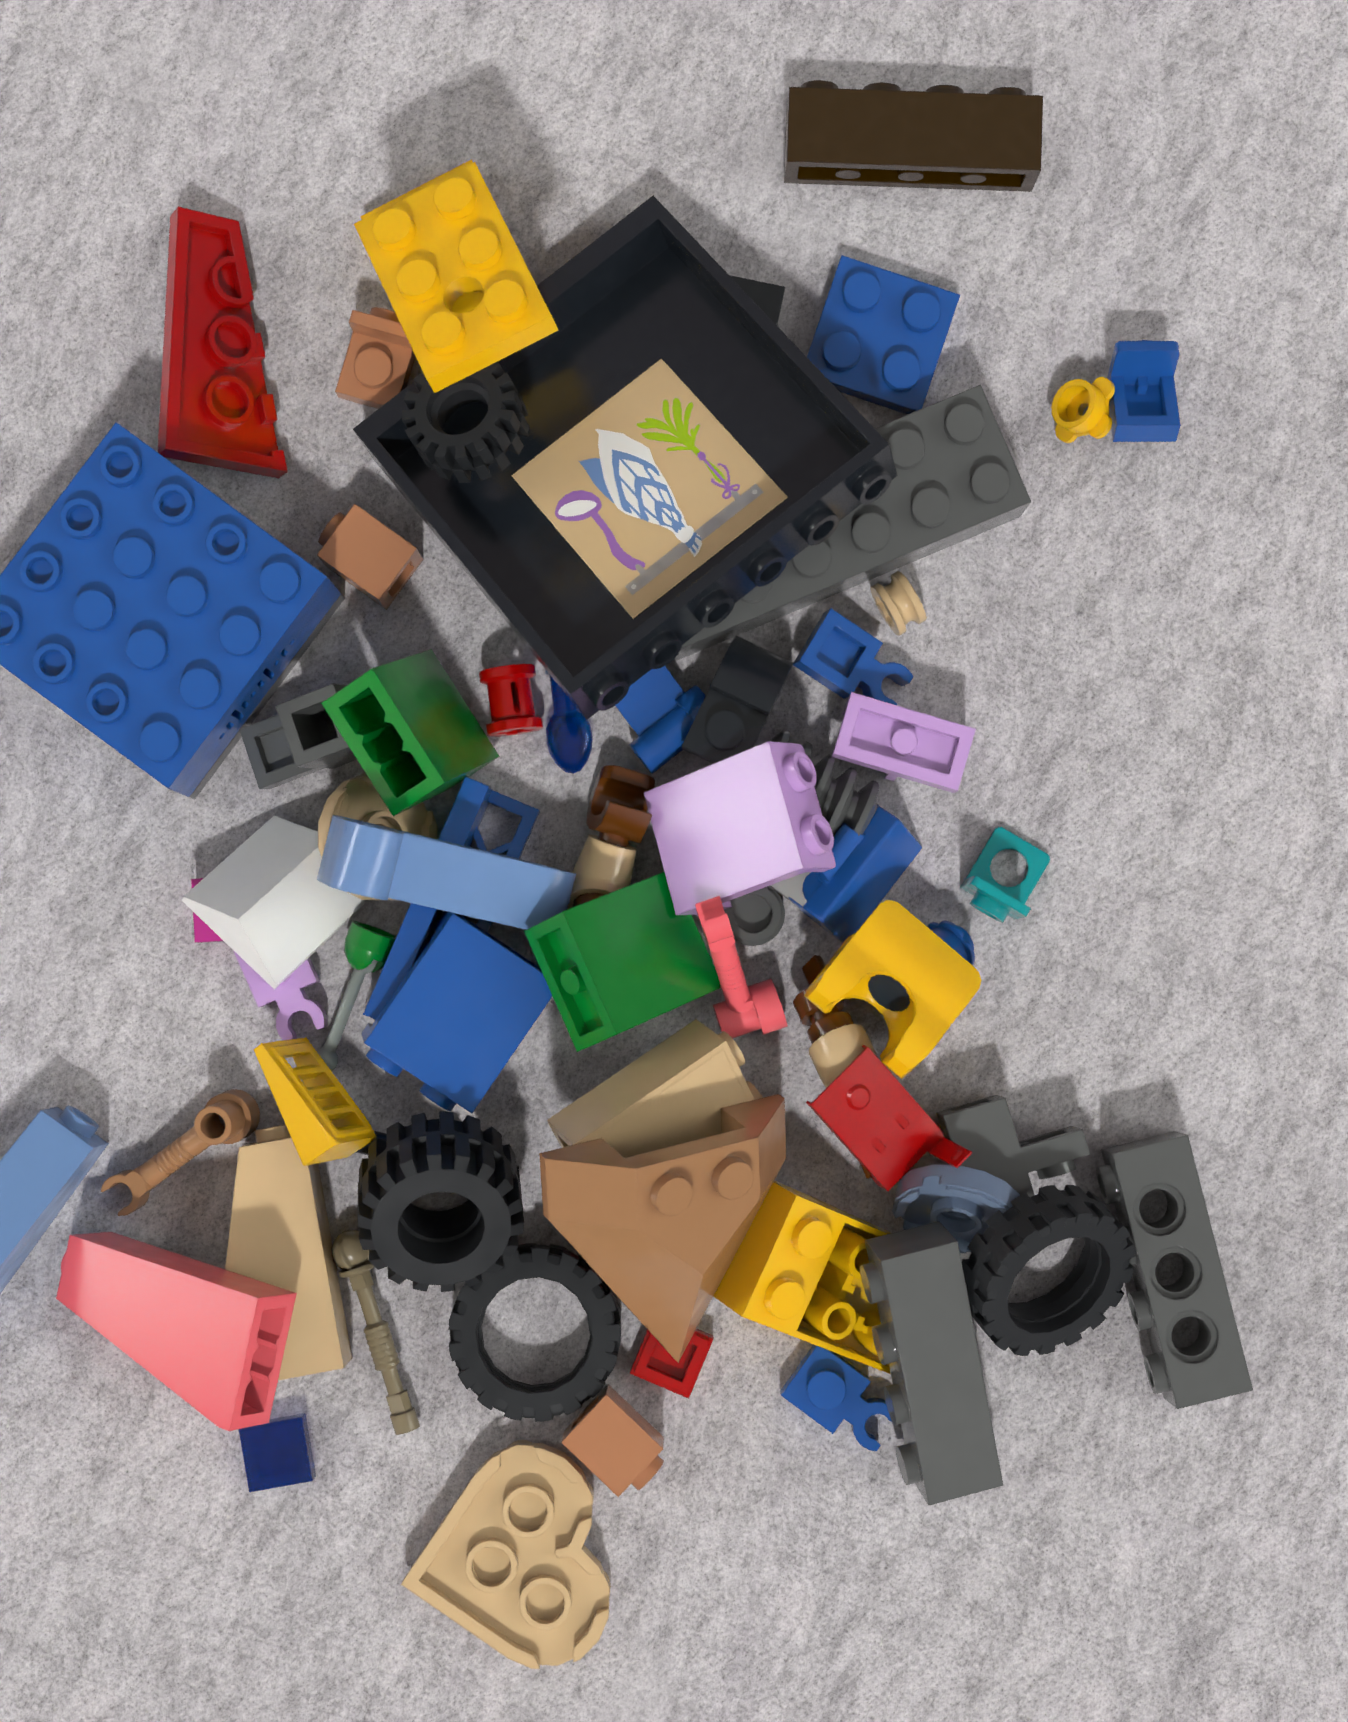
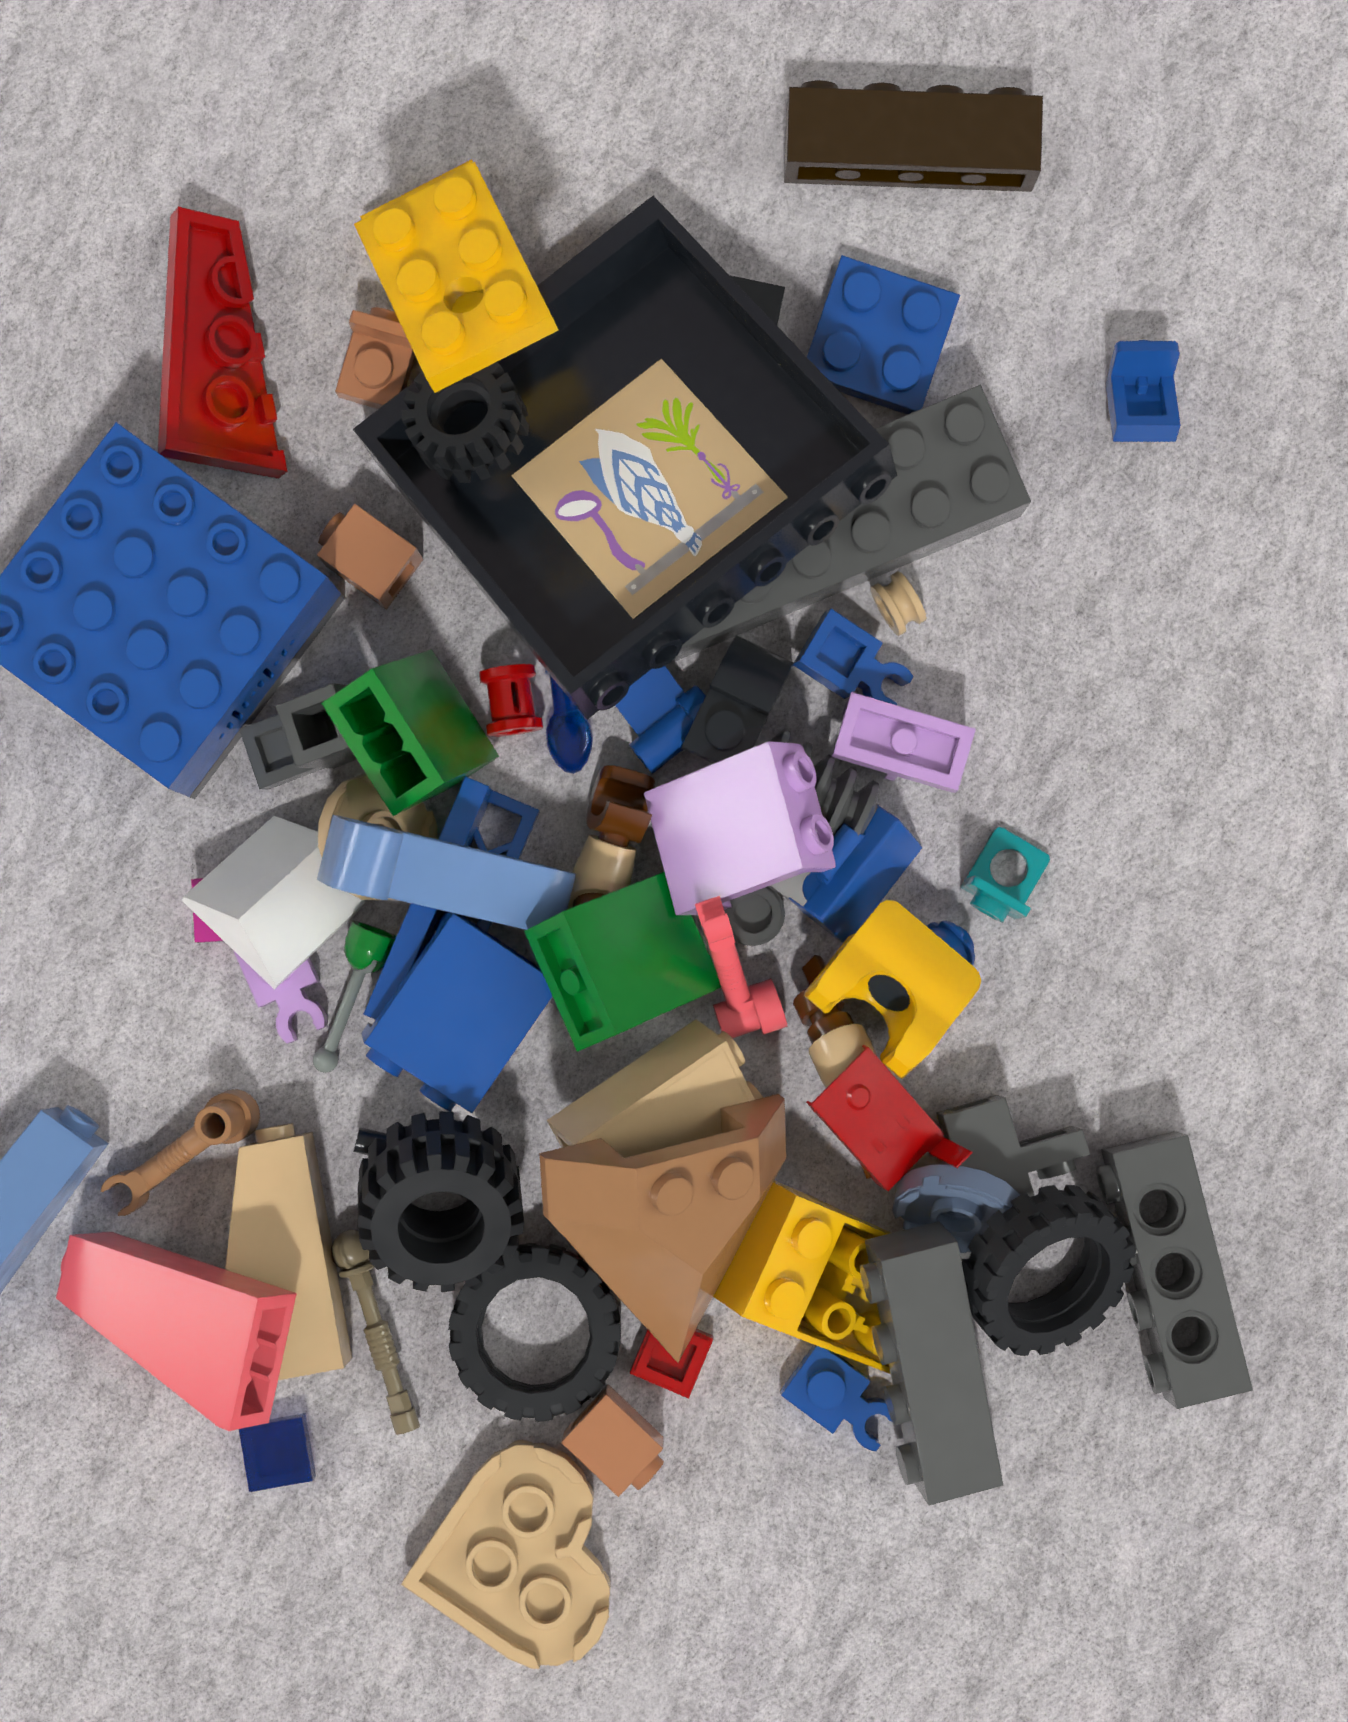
yellow slope [254,1037,376,1166] -> none
yellow plate [1051,377,1115,443] -> none

